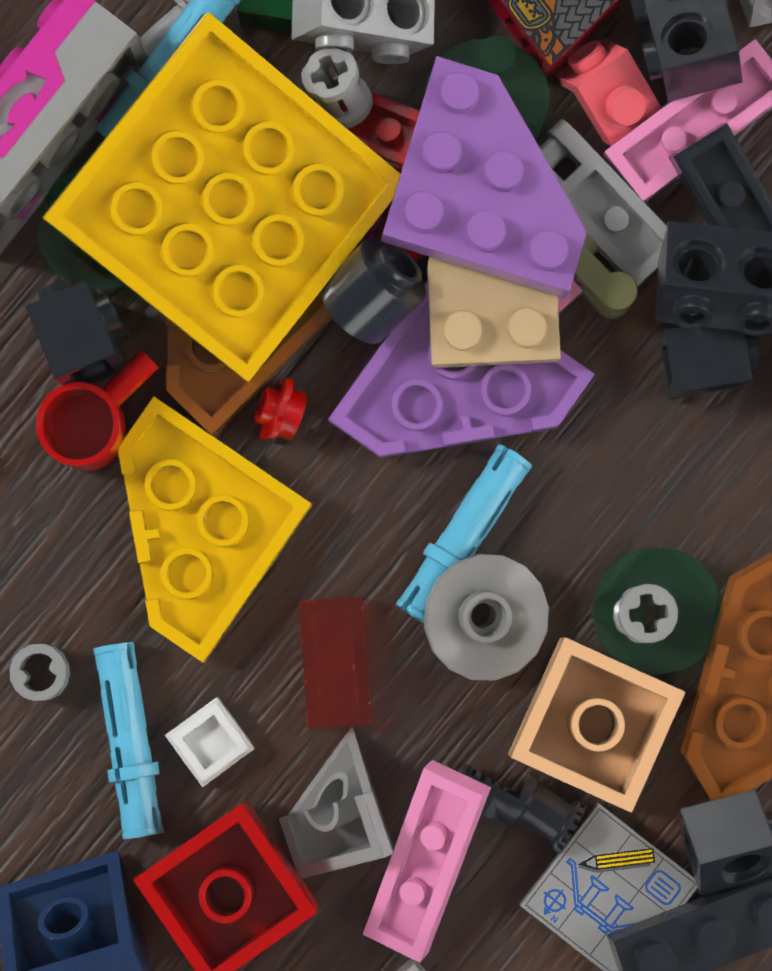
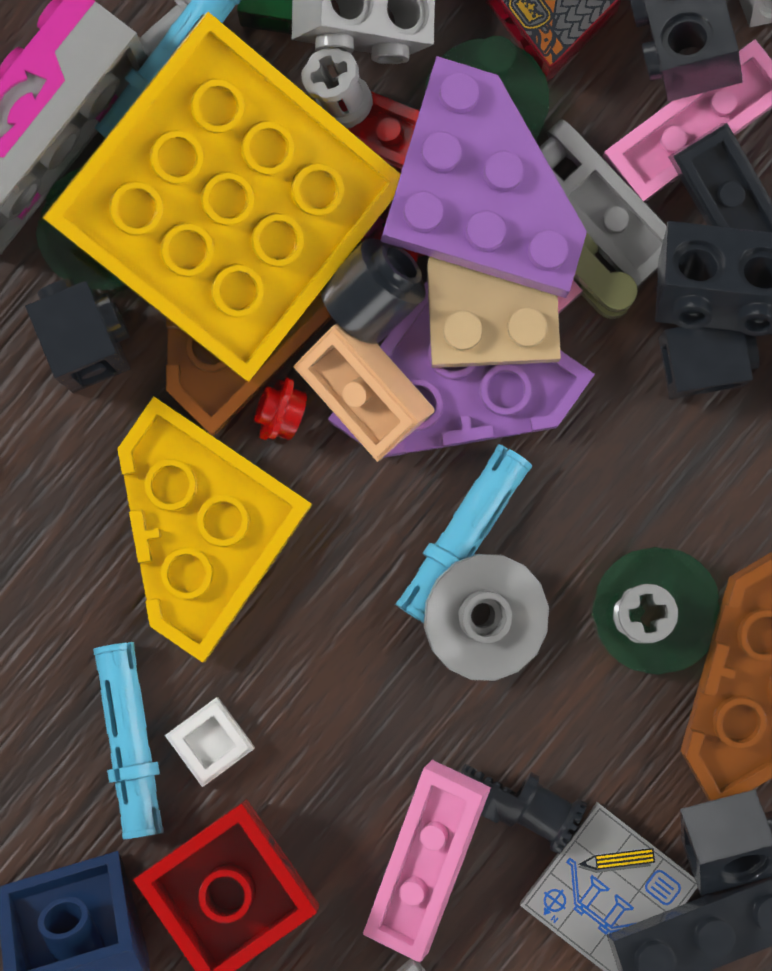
light grey bush [9,644,71,701] -> none
red piece [36,350,159,471] -> none
light grey slope [279,726,393,879] -> none
clear red tile [299,596,372,729] -> none
light nougat brick [508,637,685,813] -> none
coral bracket [555,39,662,146] -> none
none -> light nougat slope [293,323,434,462]

